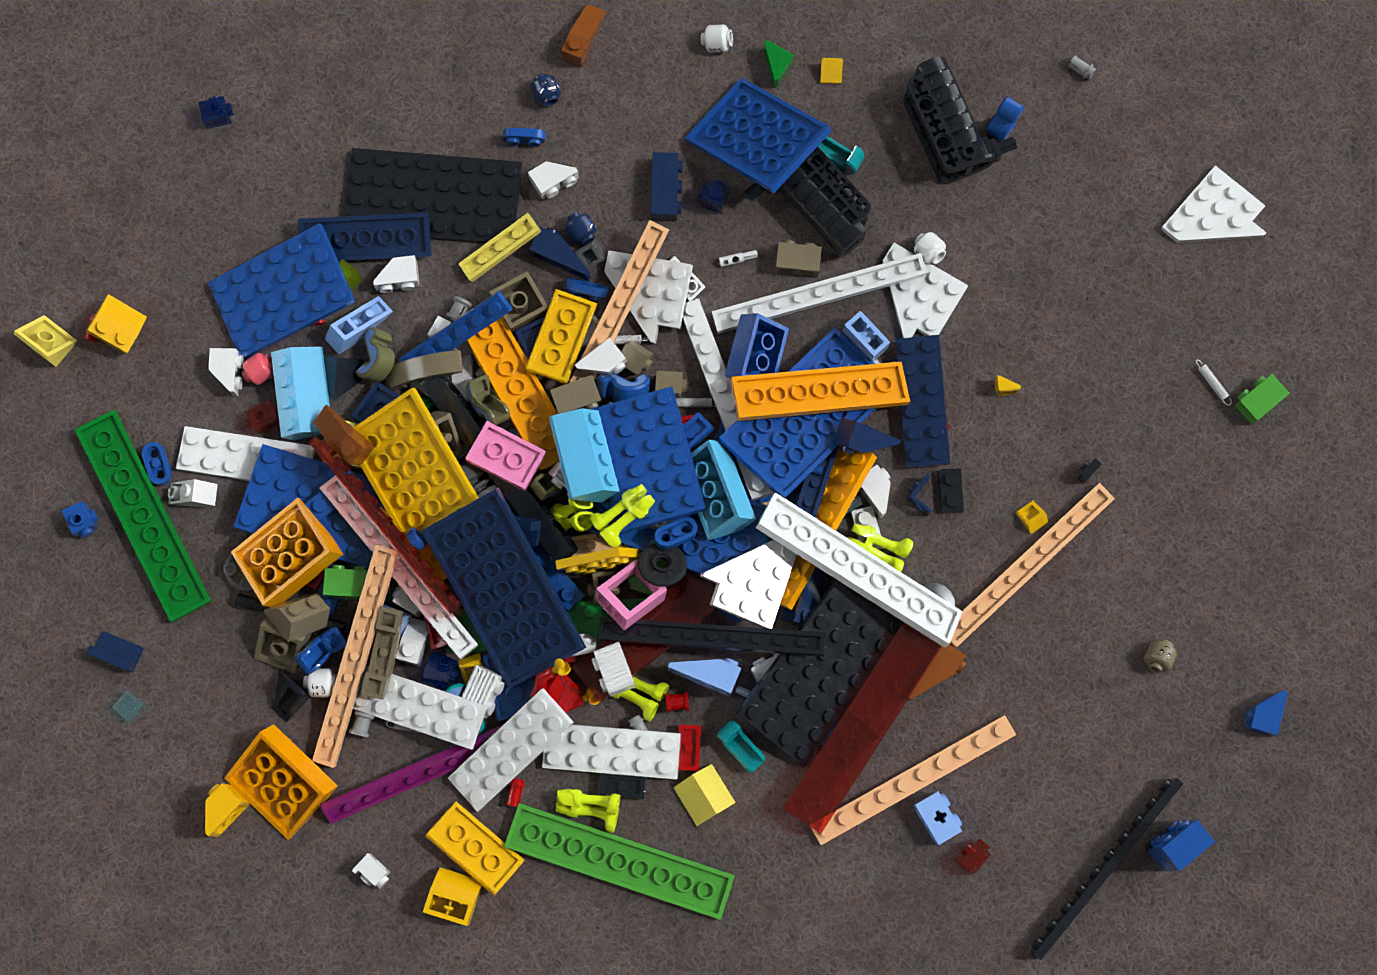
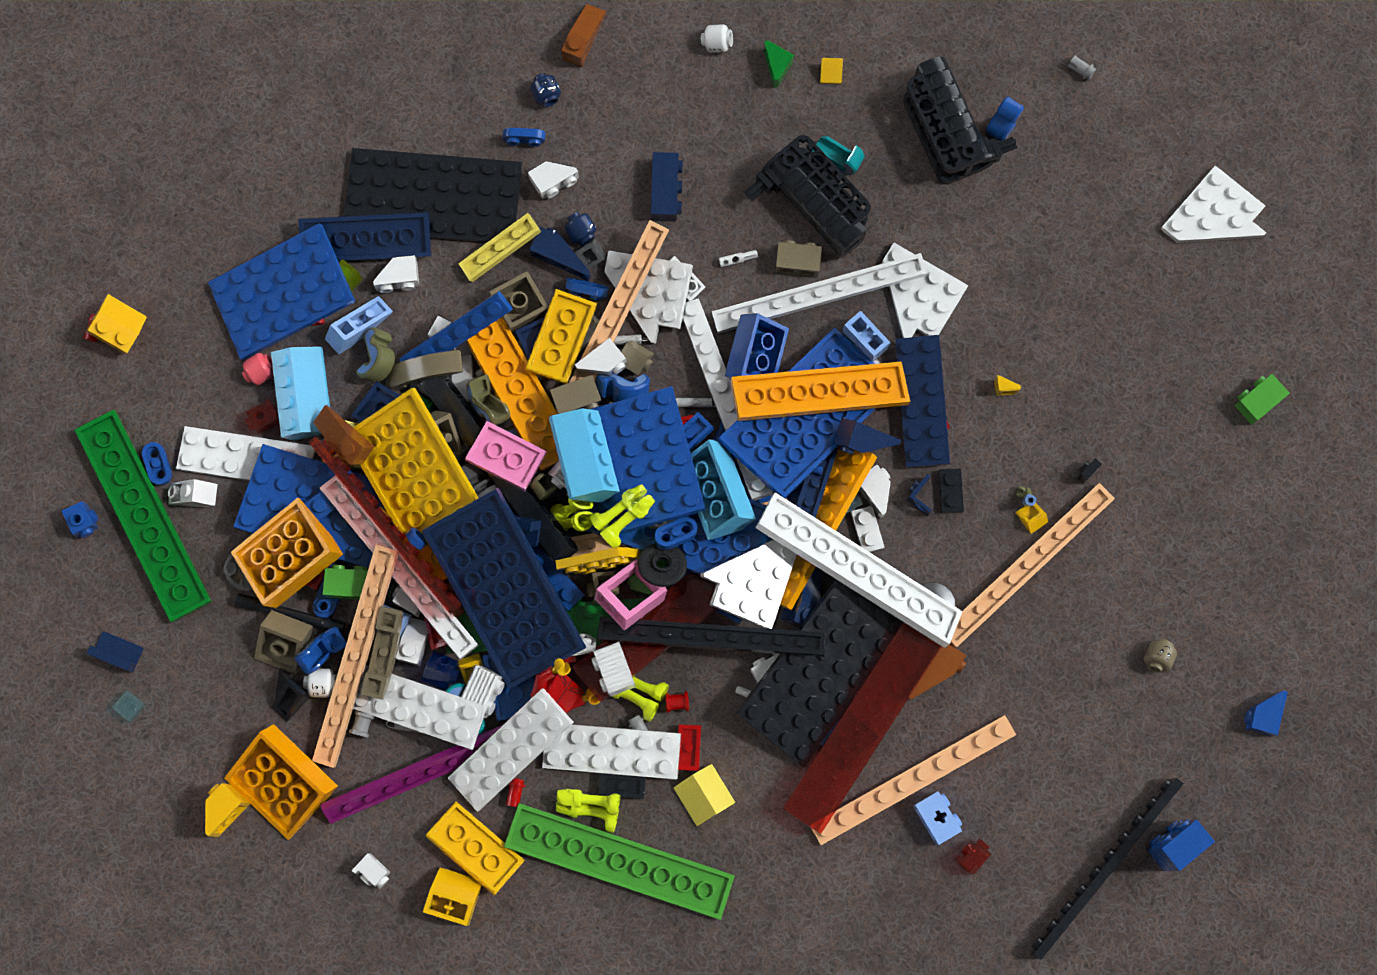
light yellow slope [14,315,77,367] -> none
clear blue brick [198,96,234,129] -> none
white slope [209,348,244,396] -> none
dark tan slope [264,594,330,642] -> none
black slope [323,355,364,401] -> none
light grey bush [445,296,472,321] -> none
dark tan brick [655,371,687,398] -> none
light blue slope [668,658,741,697] -> none
blue plate [685,78,831,194] -> none
clear blue brick [699,180,729,214] -> none
teal animal [717,721,765,773] -> none
neon yellow piece [848,524,913,572] -> none
white head [914,232,946,264] -> none
white piece [1196,359,1232,405] -> none
none -> arm [1016,486,1036,507]

